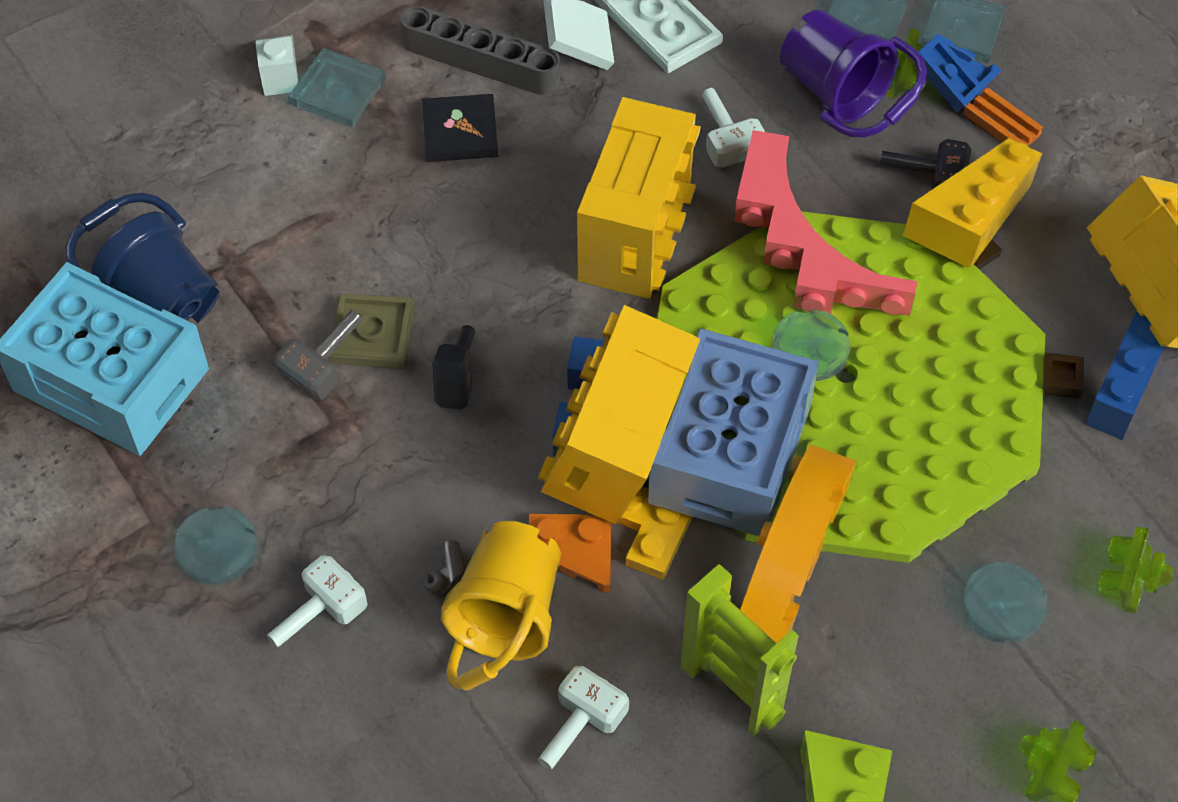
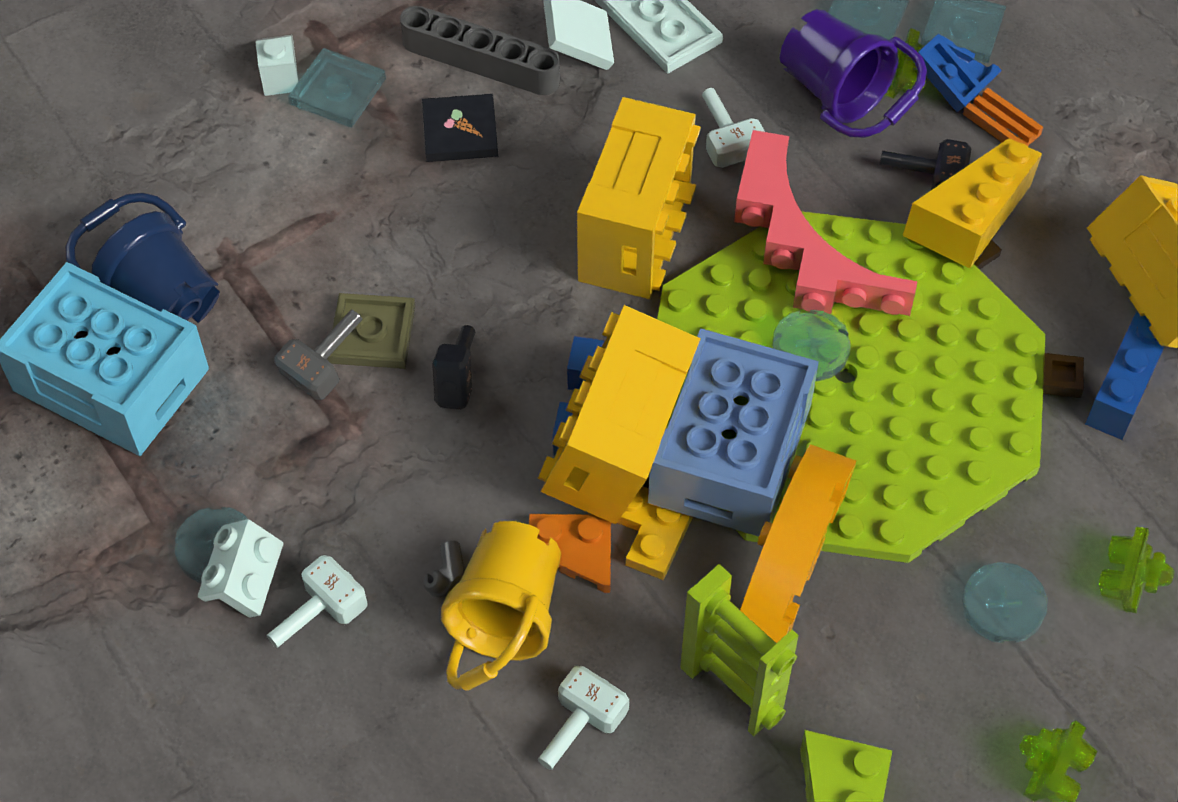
none -> light aqua bracket [198,519,283,618]

